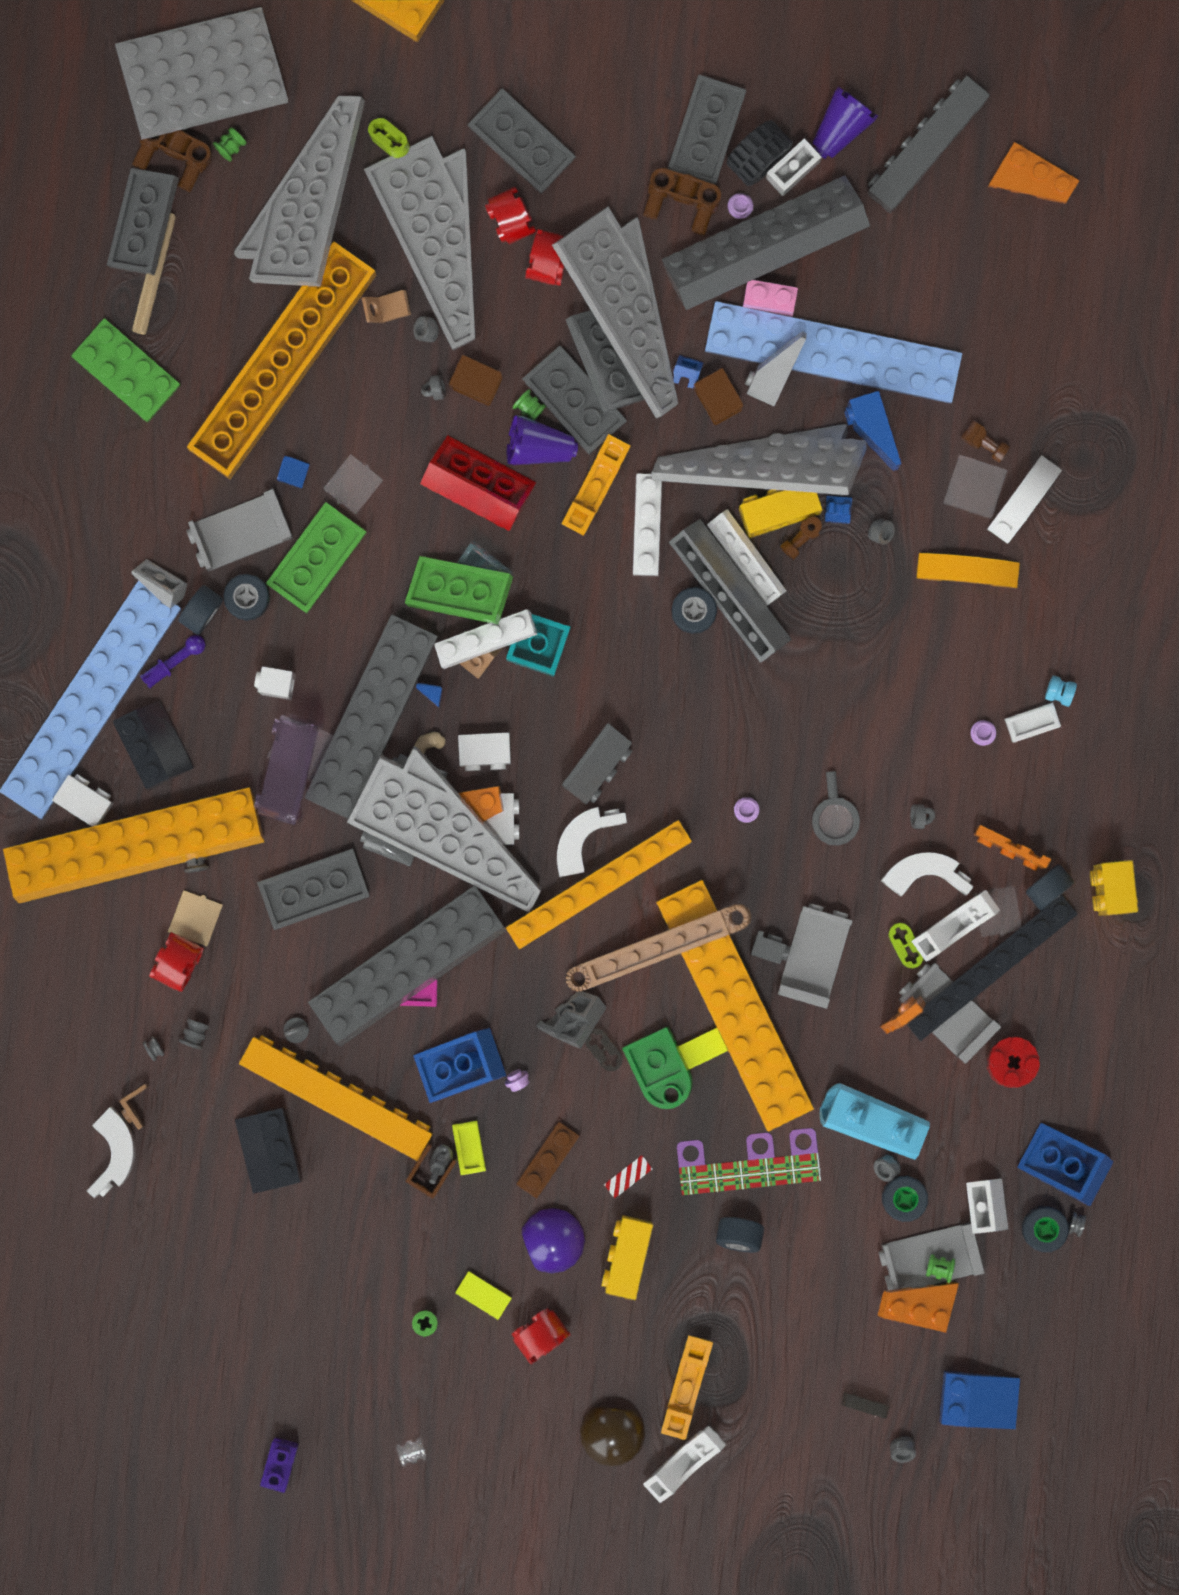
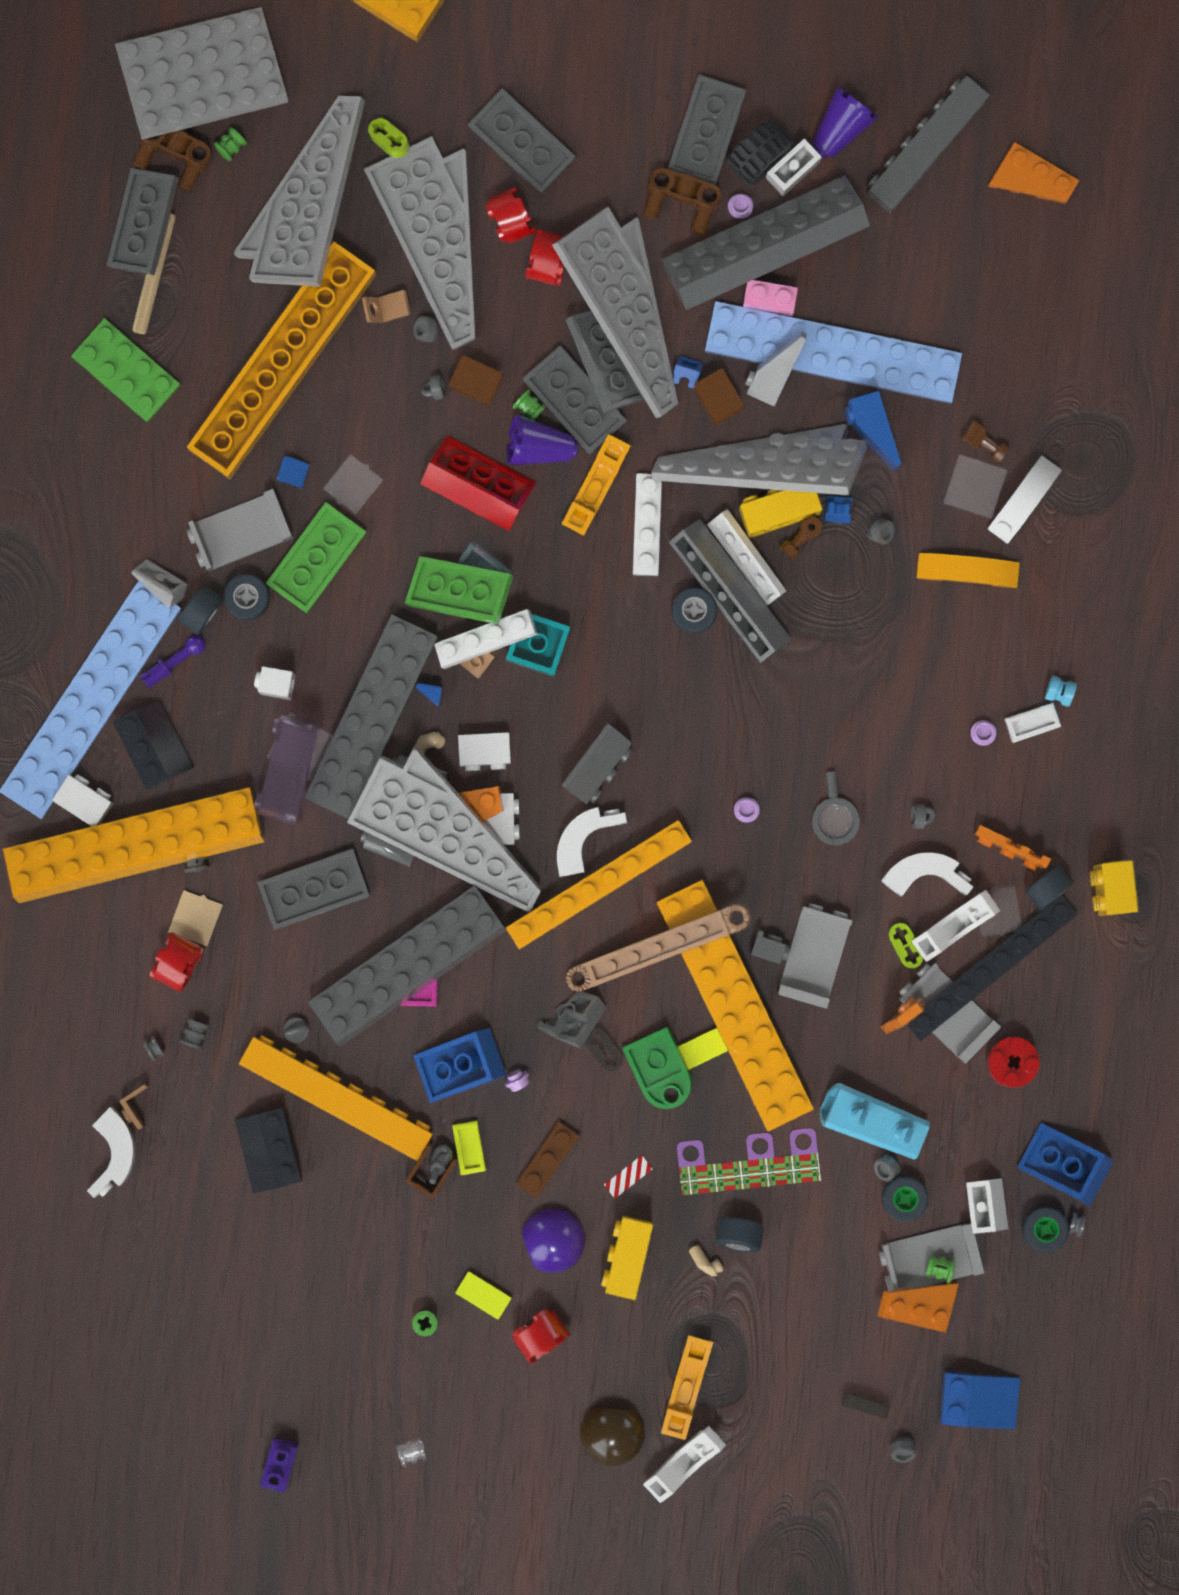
none -> tan arm [689,1245,724,1277]

